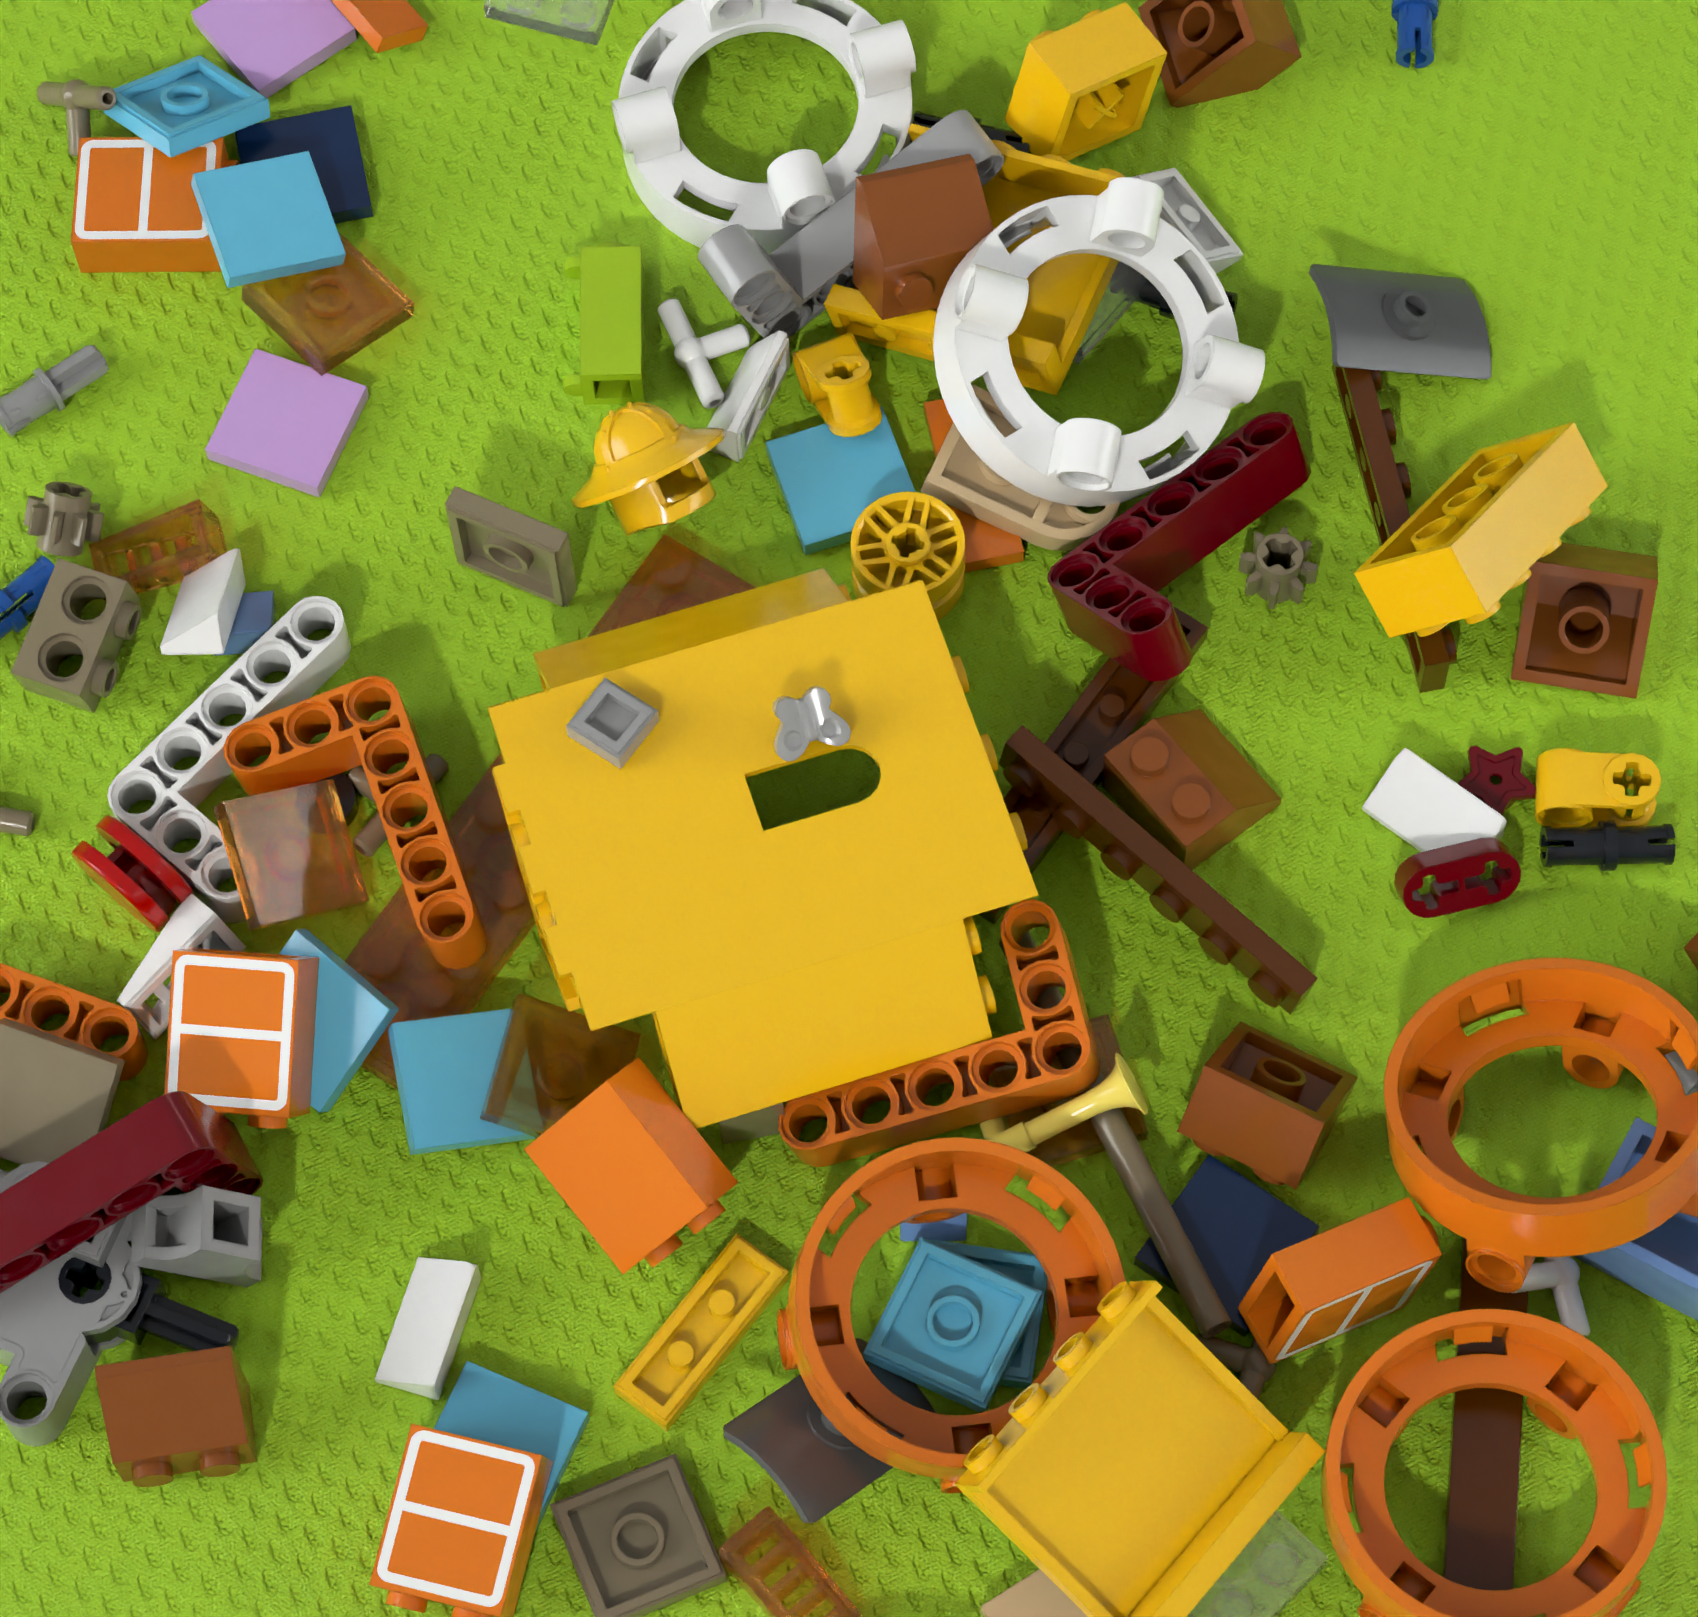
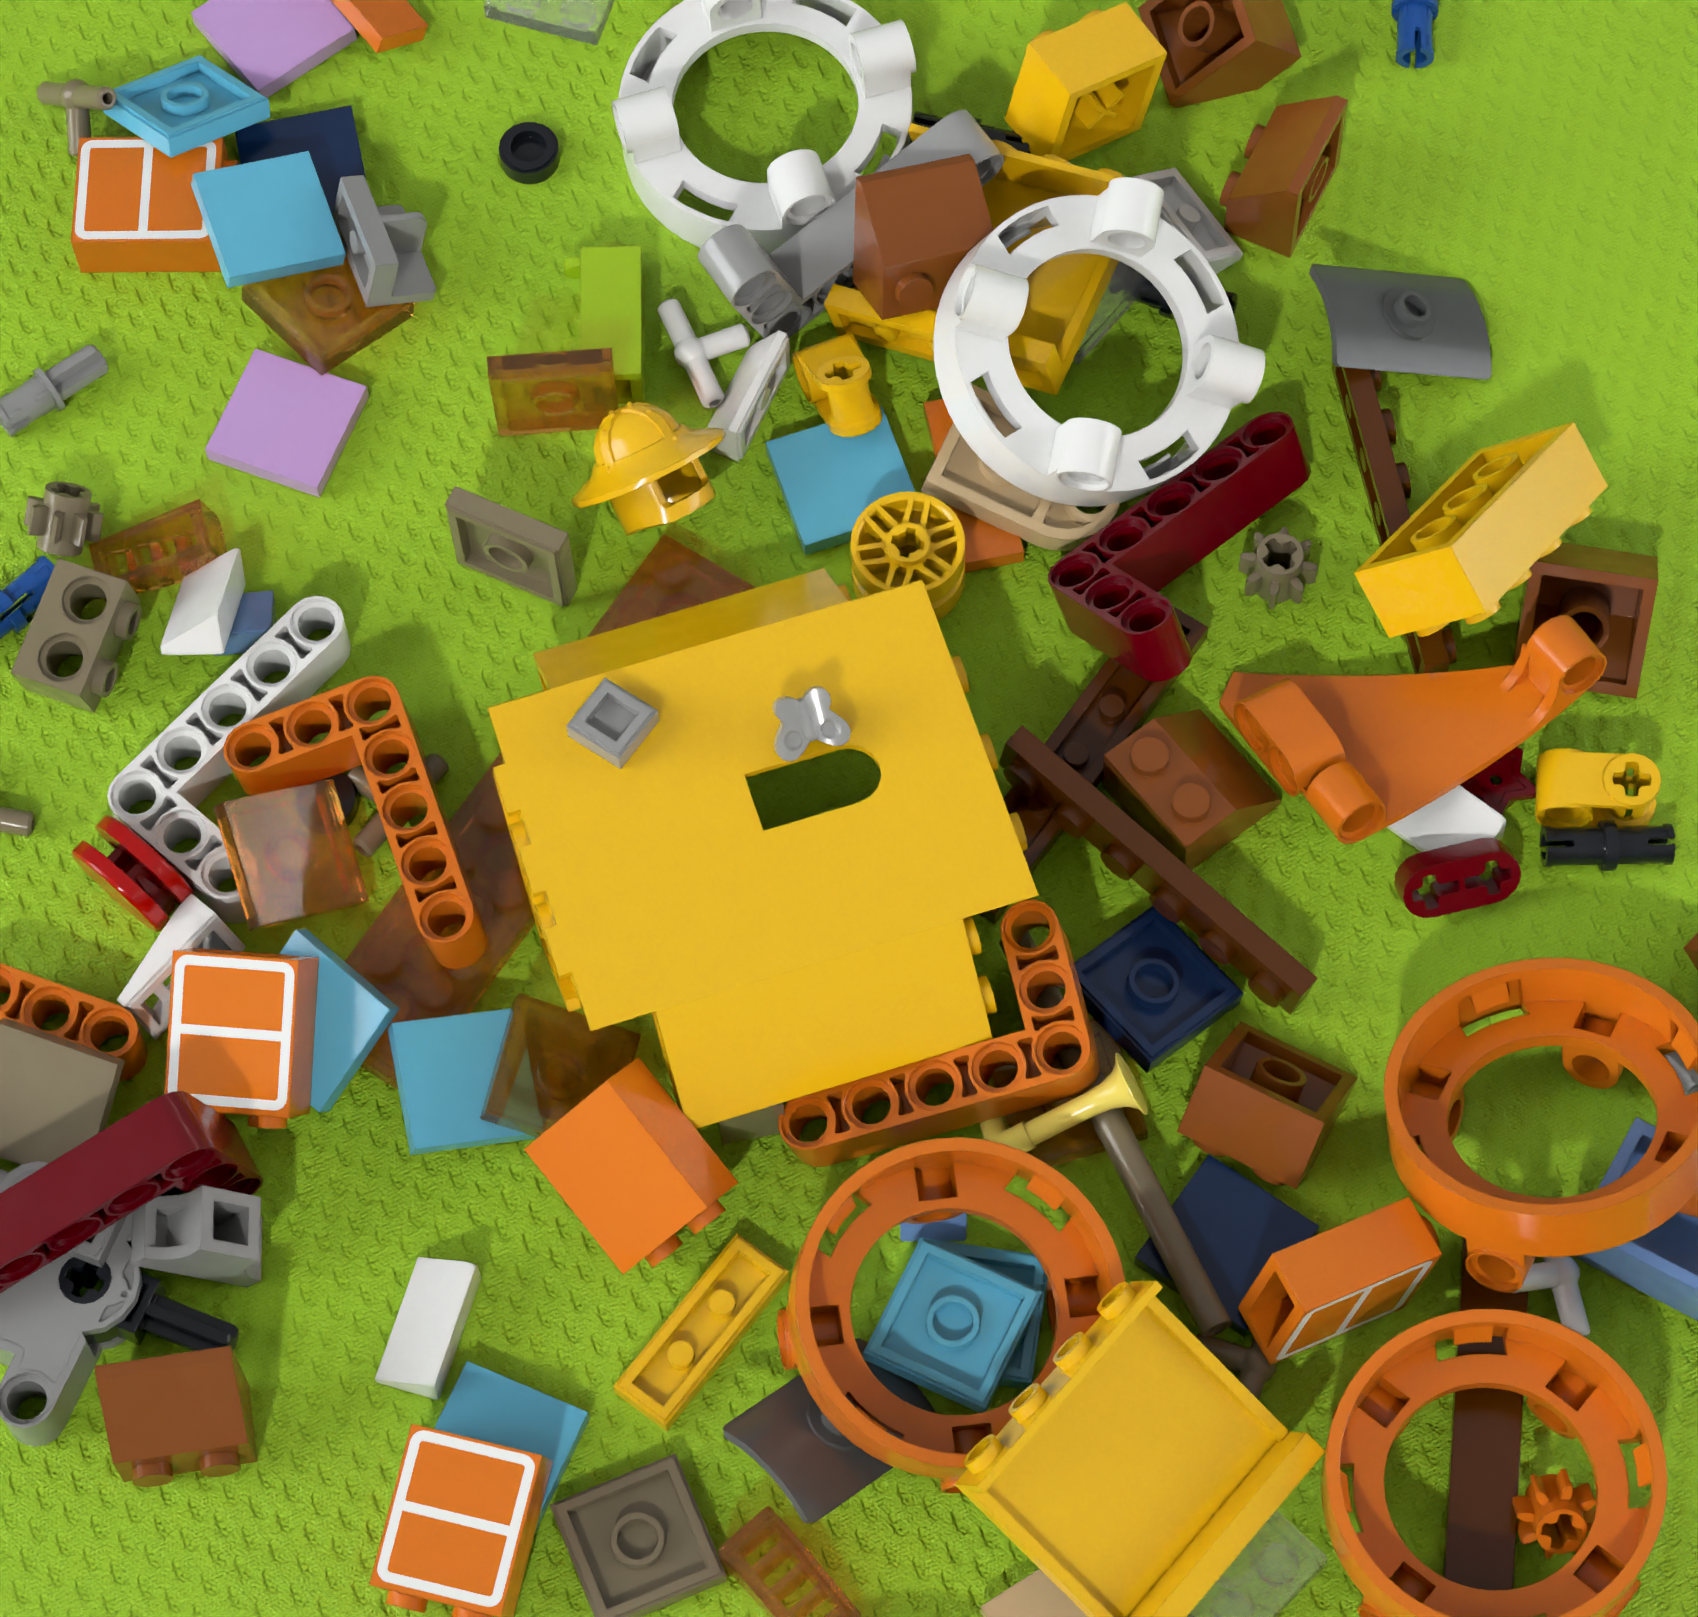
none -> light grey panel [332,175,436,307]
none -> clear orange tile [487,348,620,436]
none -> black tile [499,122,560,184]
none -> dark blue tile [1075,906,1244,1073]
none -> dark orange slope [1219,95,1348,258]
none -> orange panel [1219,615,1607,844]
none -> orange gear [1512,1469,1596,1559]

